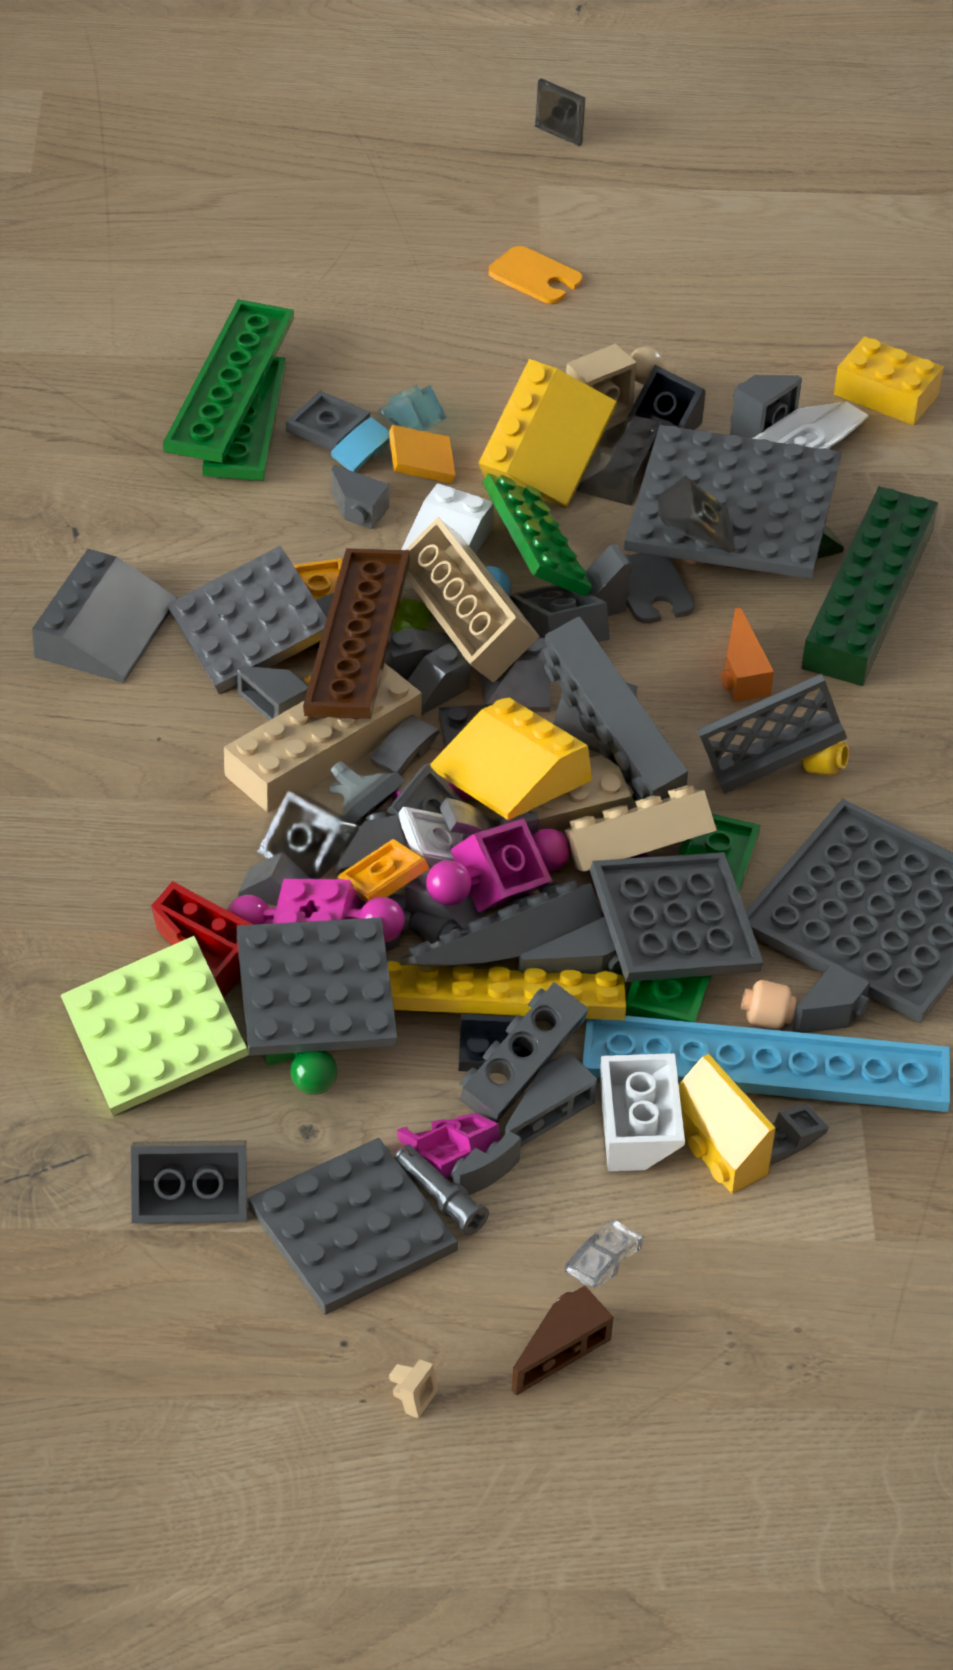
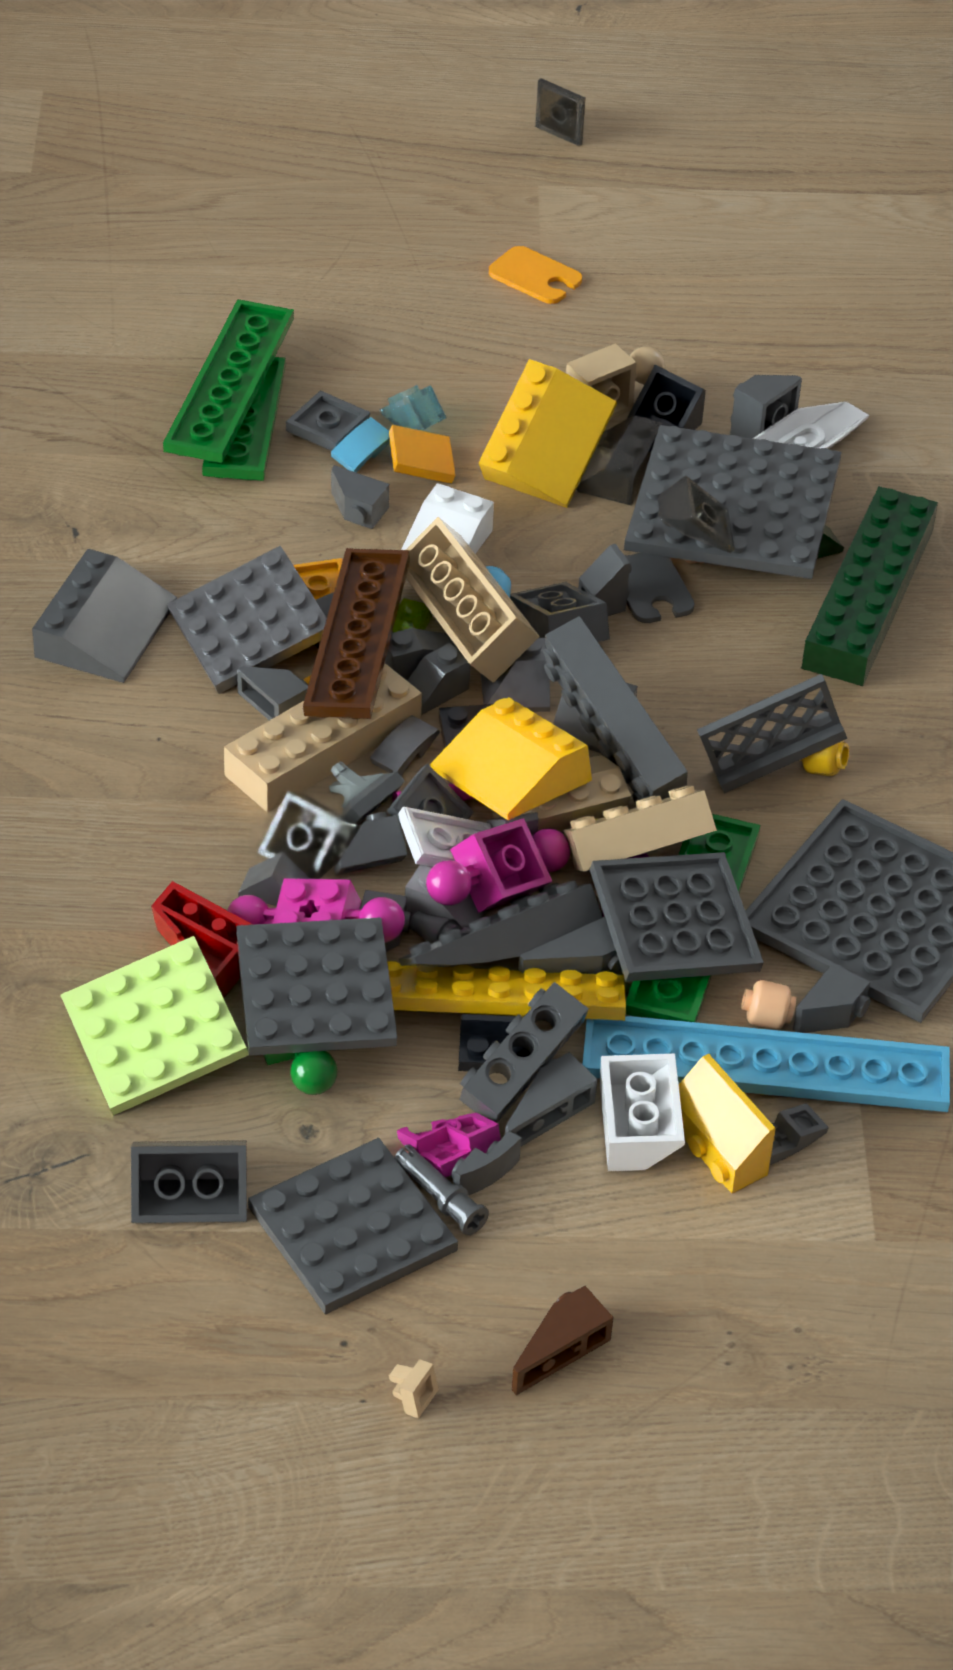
light orange tile [338,839,430,903] -> none
flat silver slope [440,798,495,837] -> none
green plate [482,473,592,597] -> none
clear slope [564,1220,644,1288] -> none
orange slope [720,608,774,702] -> none
yellow brick [834,336,944,426] -> none

